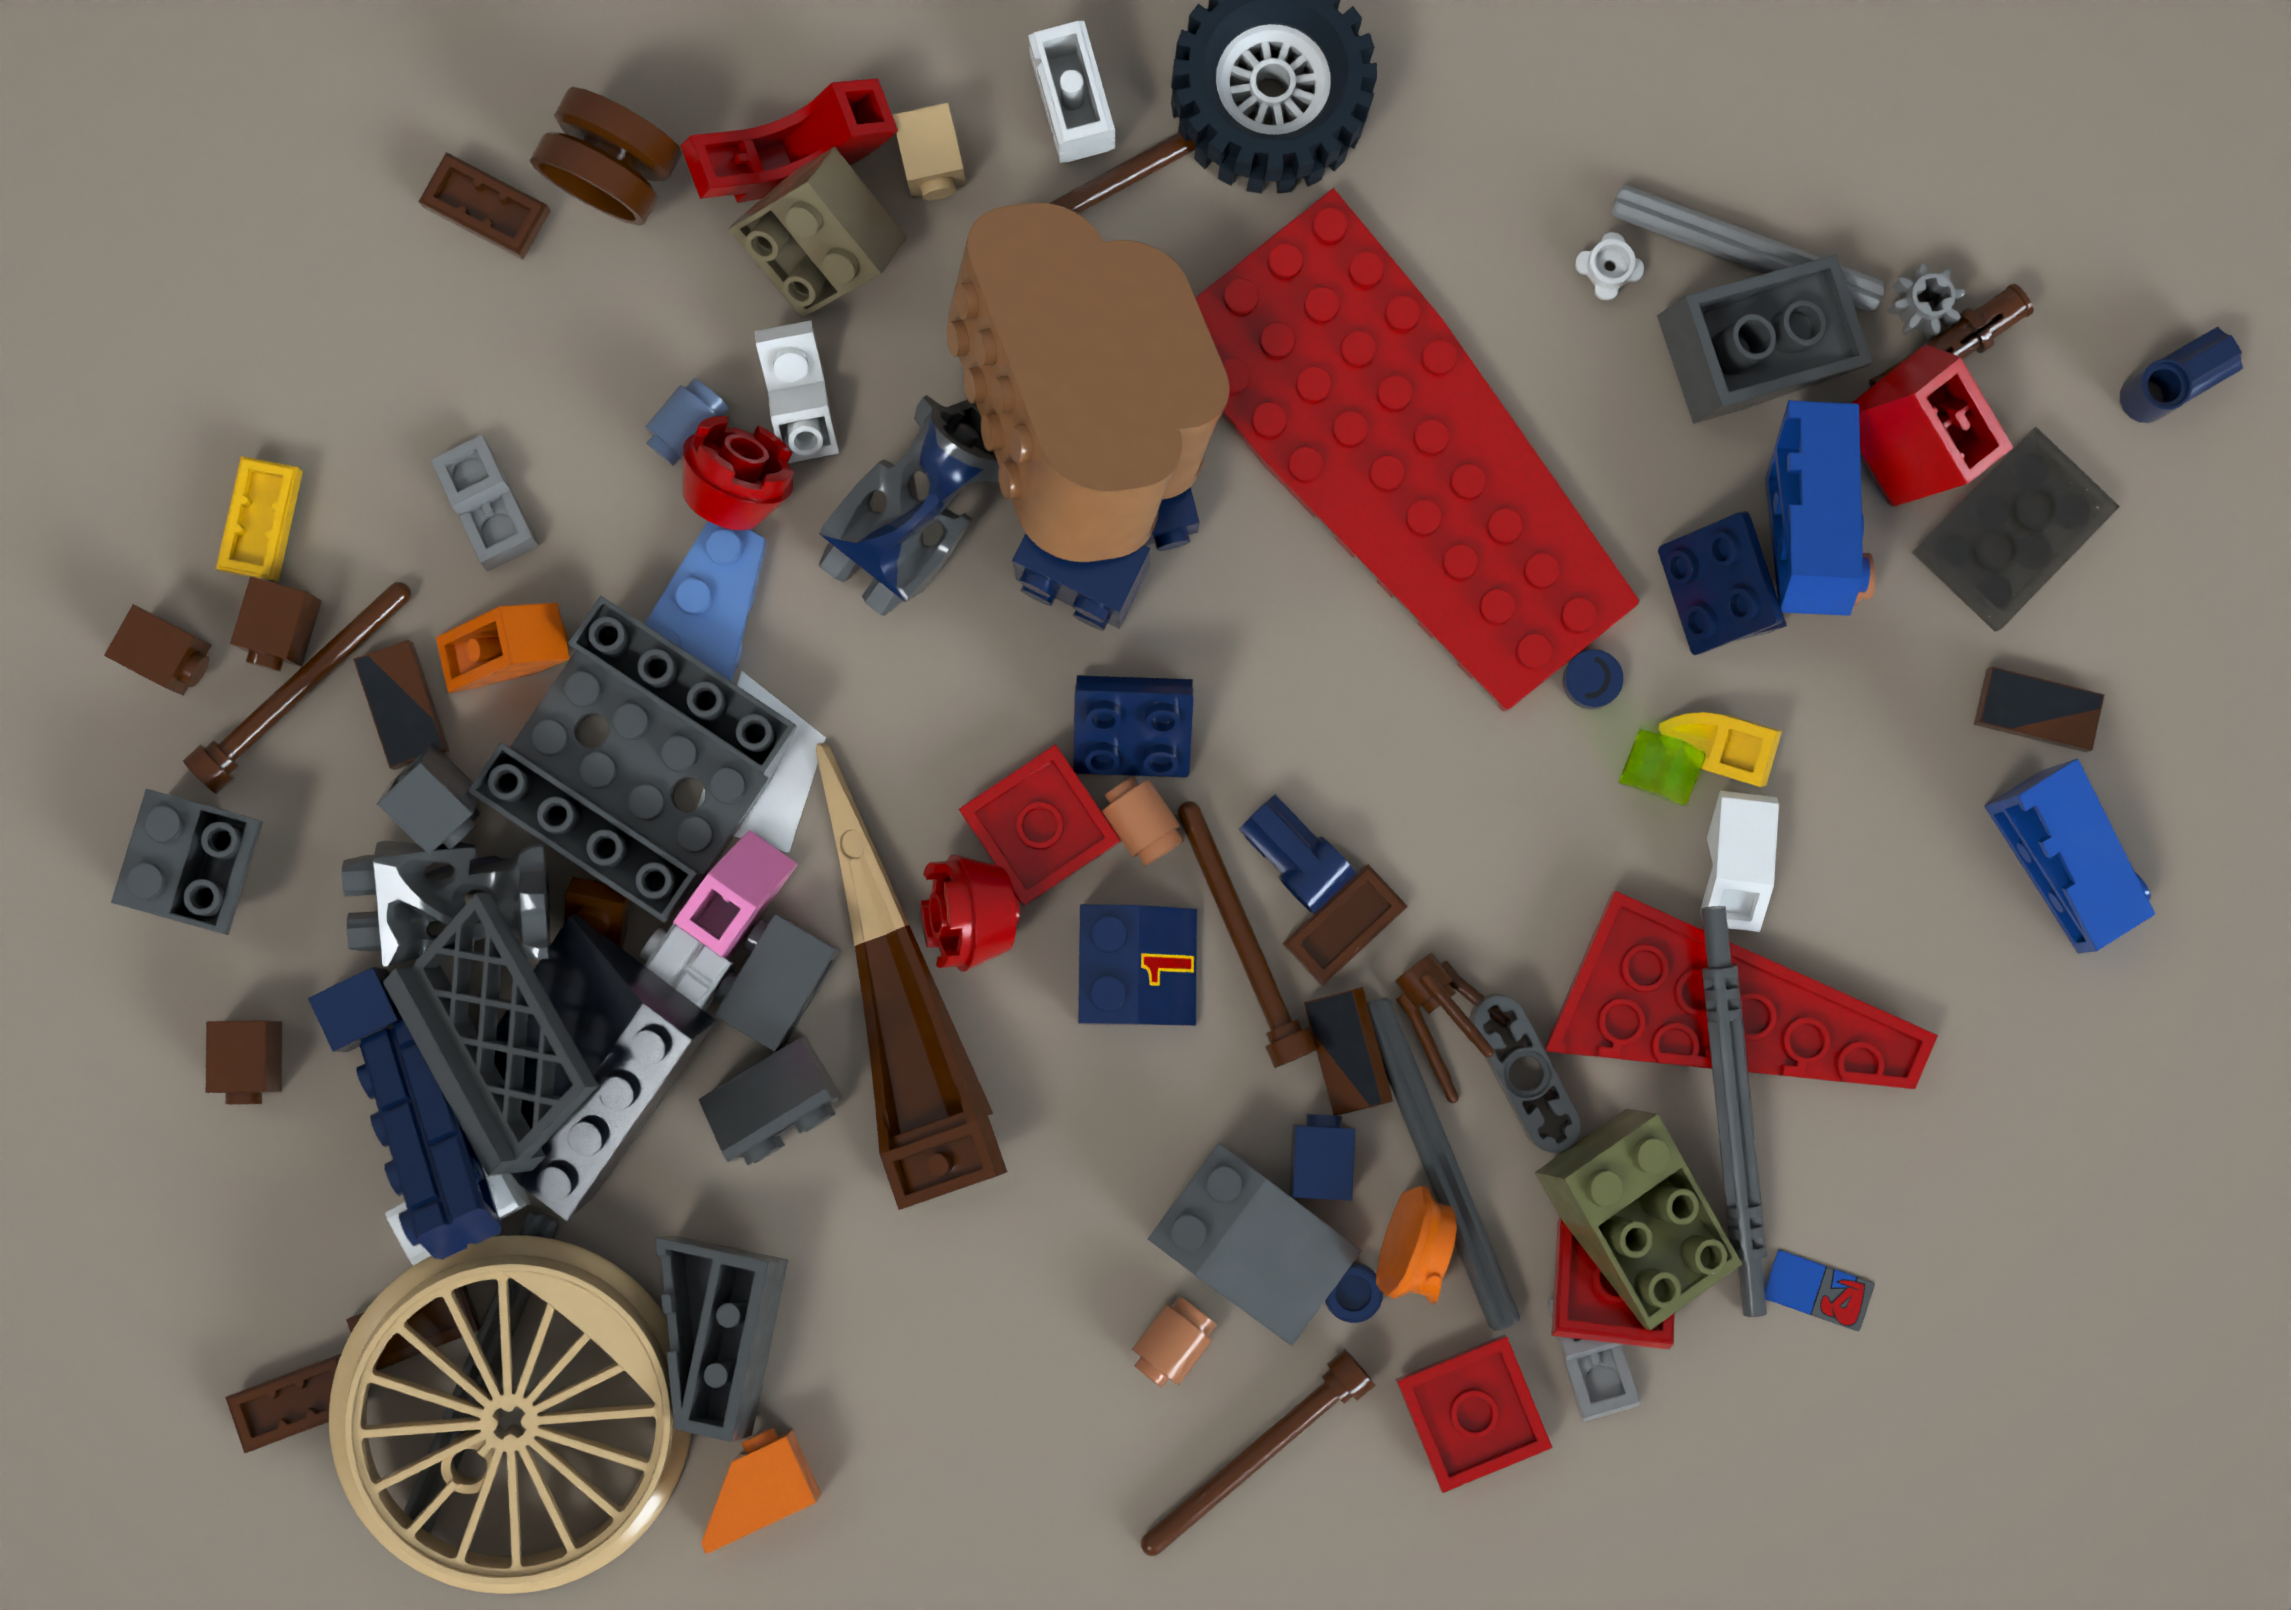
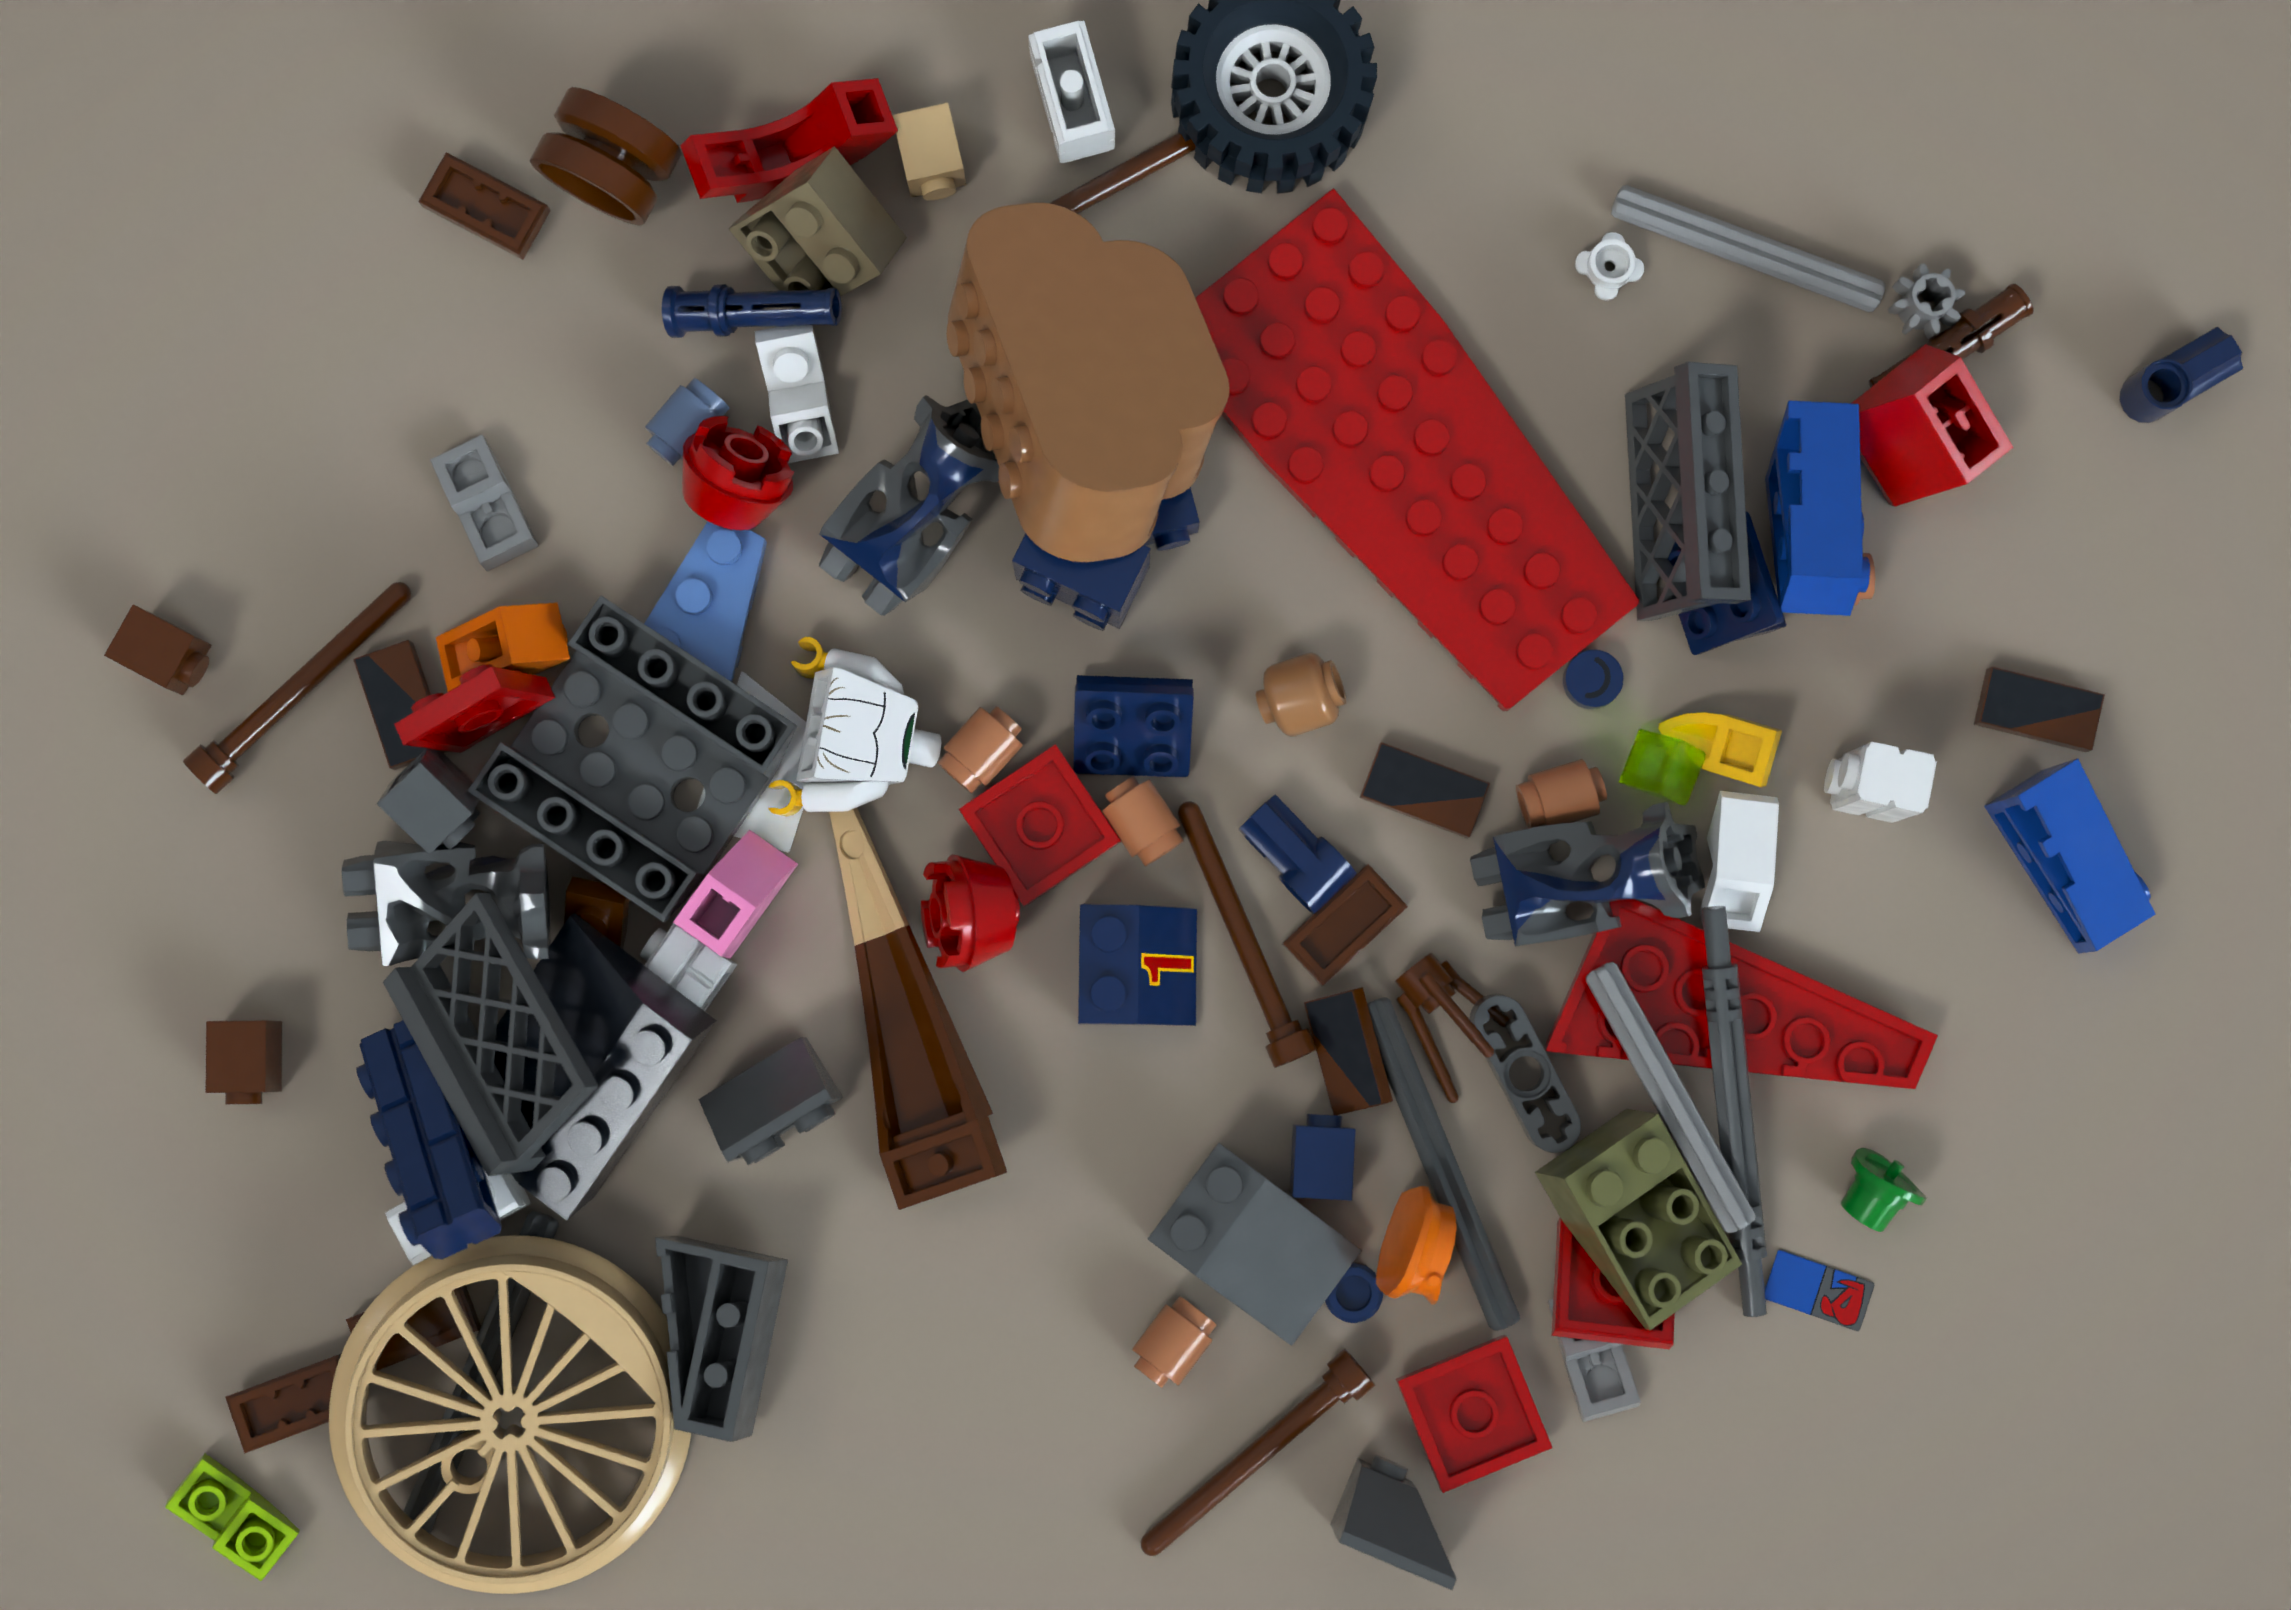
dark grey slope [111,789,263,935] -> none
yellow plate [216,456,303,583] -> none
reddish brown brick [230,577,322,672] -> none
dark blue brick [308,967,403,1052] -> none
orange slope [701,1427,822,1554] -> none
dark grey brick [713,914,841,1052] -> none
dark grey slope [1657,255,1873,424] -> none
clear smoke plate [1912,427,2120,632] -> none
none -> lime slope [165,1453,300,1581]
none -> red plate [394,664,555,753]
none -> dark blue pin [662,284,842,338]
none -> white torso [768,637,942,817]
none -> nougat brick [937,706,1023,794]
none -> medium nougat head [1256,652,1346,737]
none -> dark grey slope [1330,1455,1457,1590]
none -> black tile [1359,742,1490,839]
none -> dark grey hips [1470,802,1705,946]
none -> nougat brick [1516,759,1607,828]
none -> light grey axle [1586,962,1755,1233]
none -> dark grey fence [1625,362,1751,621]
none -> white brick [1824,742,1937,823]
none -> green piece [1840,1147,1927,1232]

